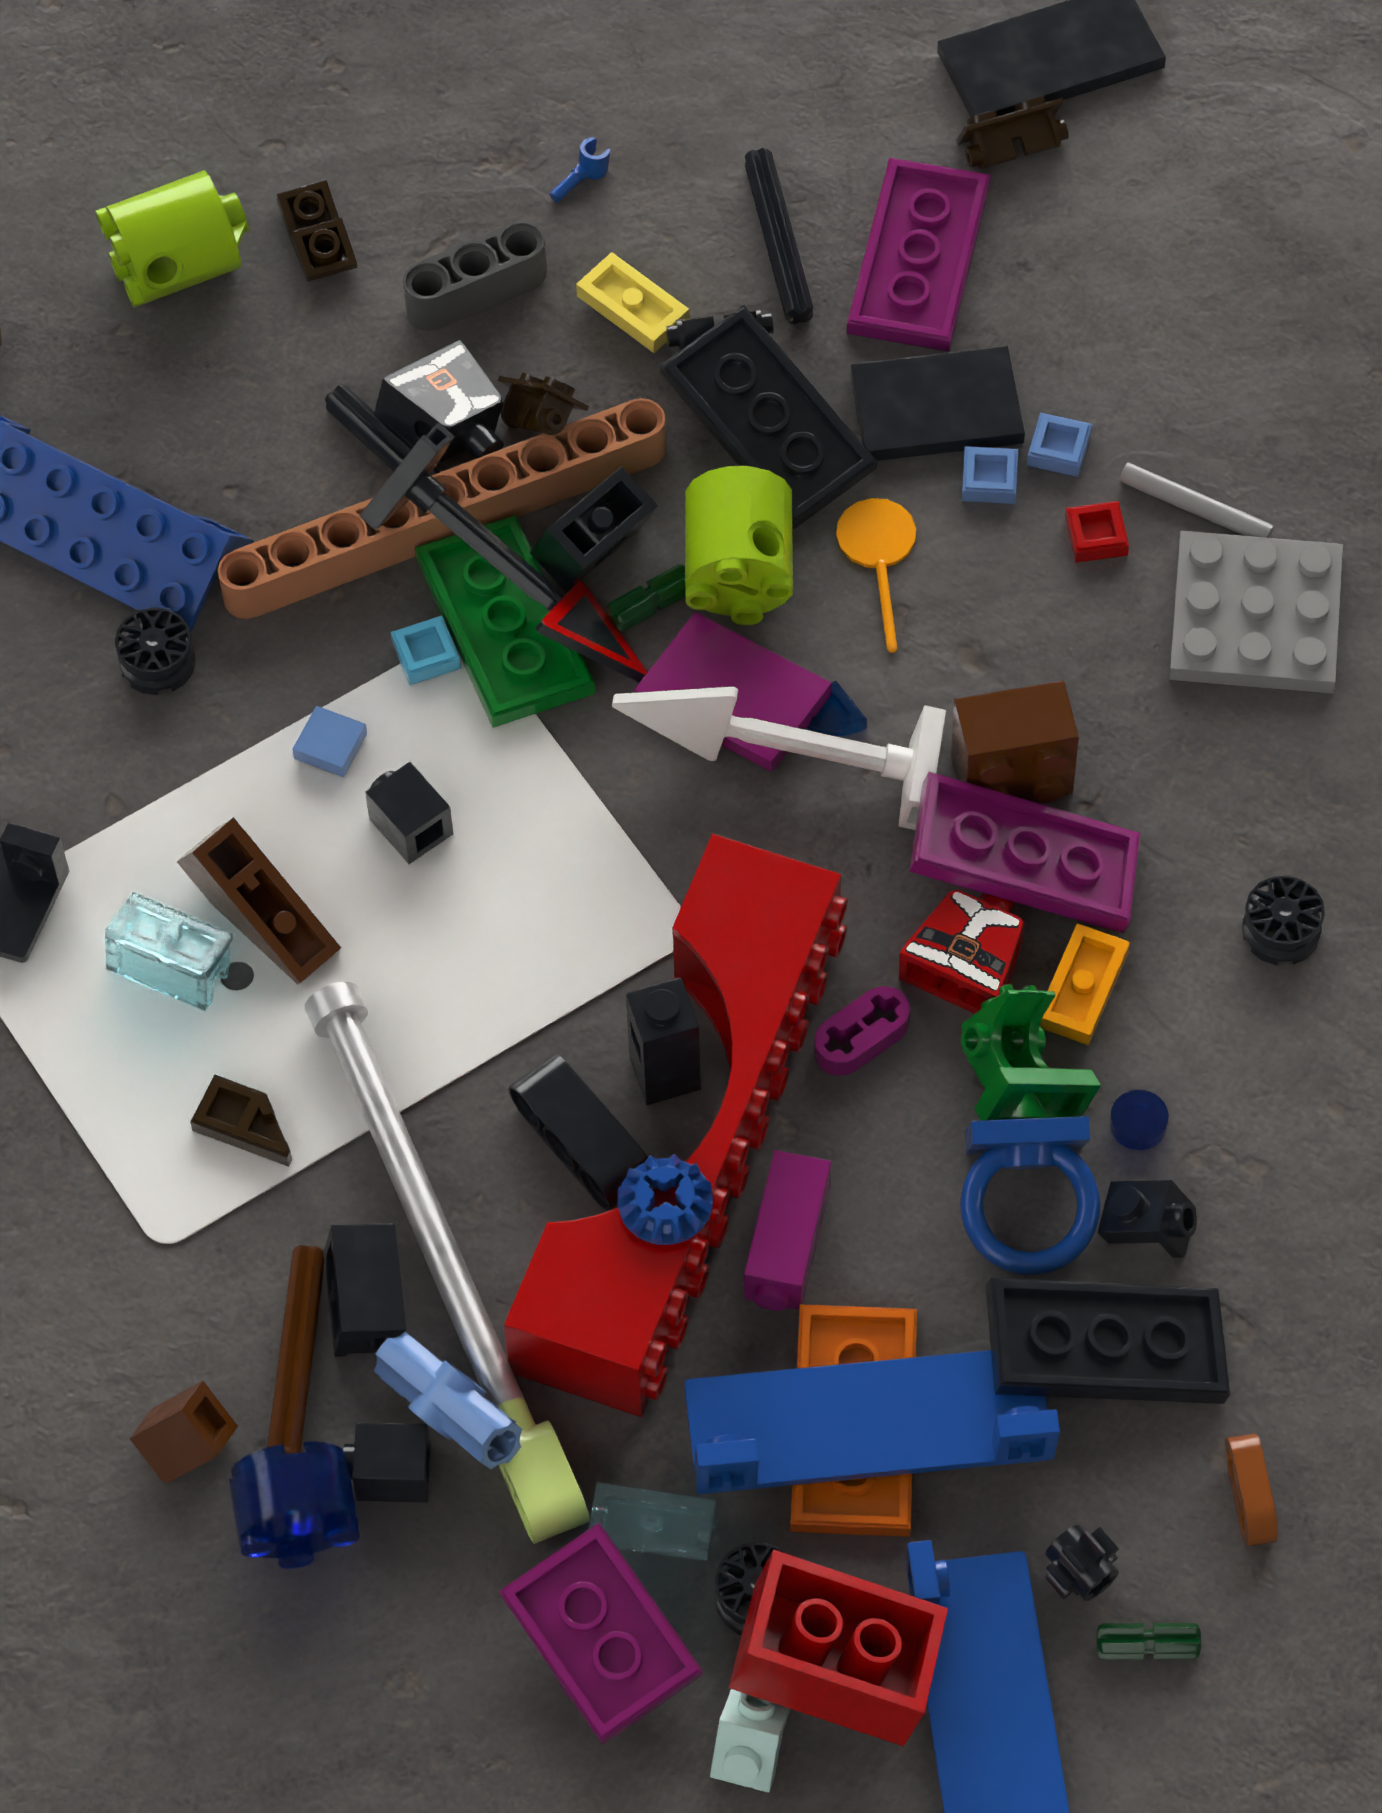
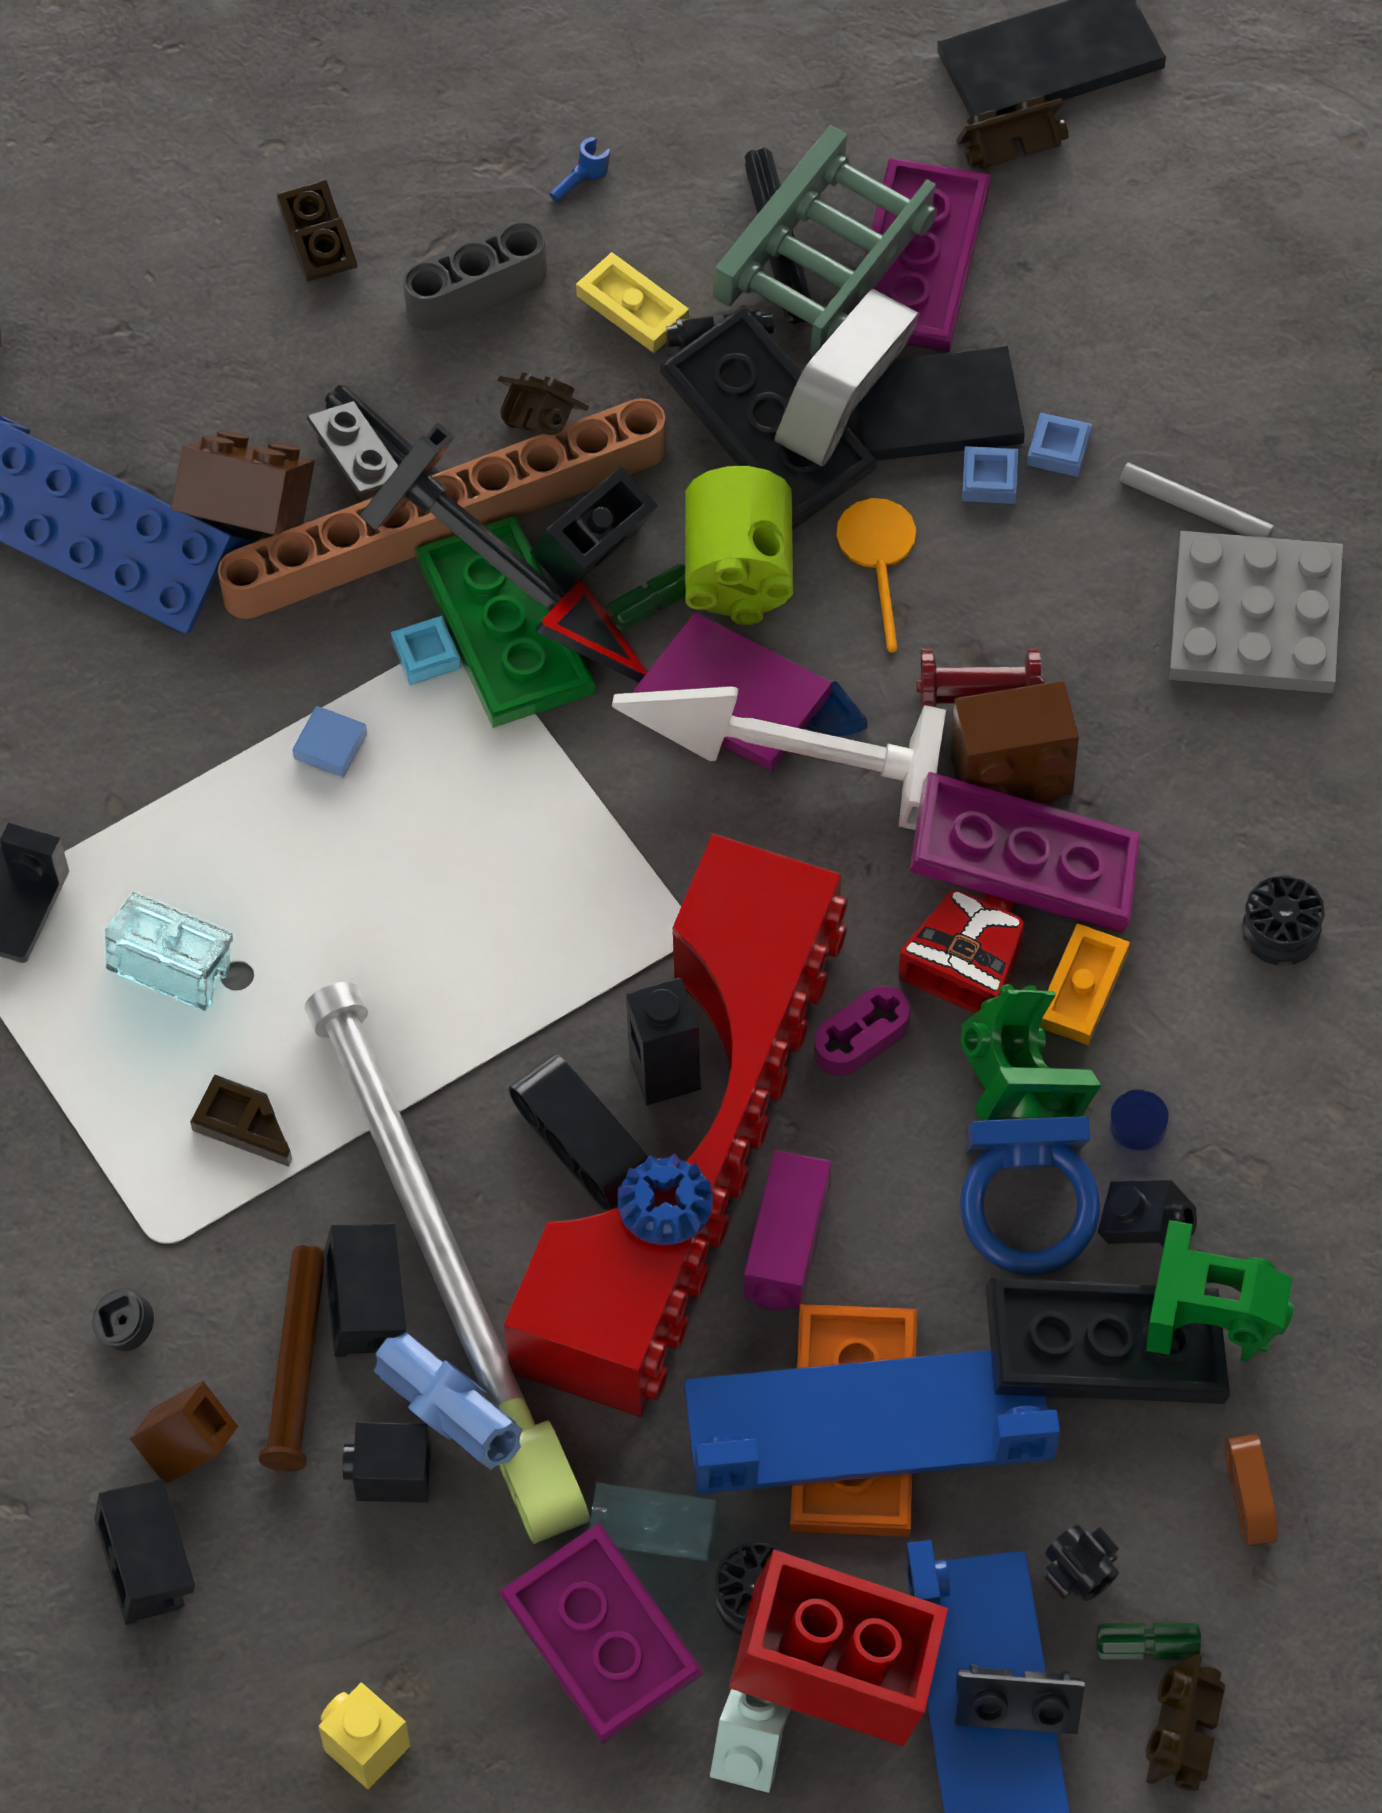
lime cylinder [95,170,249,308] -> none
black wheel [115,607,196,695] -> none
reddish brown slope [177,817,341,985] -> none
clear blue brick [229,1441,360,1569] -> none
black brick [365,762,453,864] -> none
black torso [374,340,504,462] -> none
red tile [1065,501,1129,563] -> none
none -> black tile [92,1289,154,1351]
none -> black hinge [94,1478,195,1625]
none -> reddish brown brick [171,430,315,535]
none -> hinge [307,401,398,503]
none -> light yellow brick [318,1682,411,1790]
none -> sand green fence [713,125,937,355]
none -> light grey beam [774,289,920,467]
none -> dark red hose [916,648,1045,712]
none -> black hinge [955,1664,1085,1734]
none -> green tile [1146,1220,1294,1362]
none -> dark brown hinge [1146,1654,1226,1791]

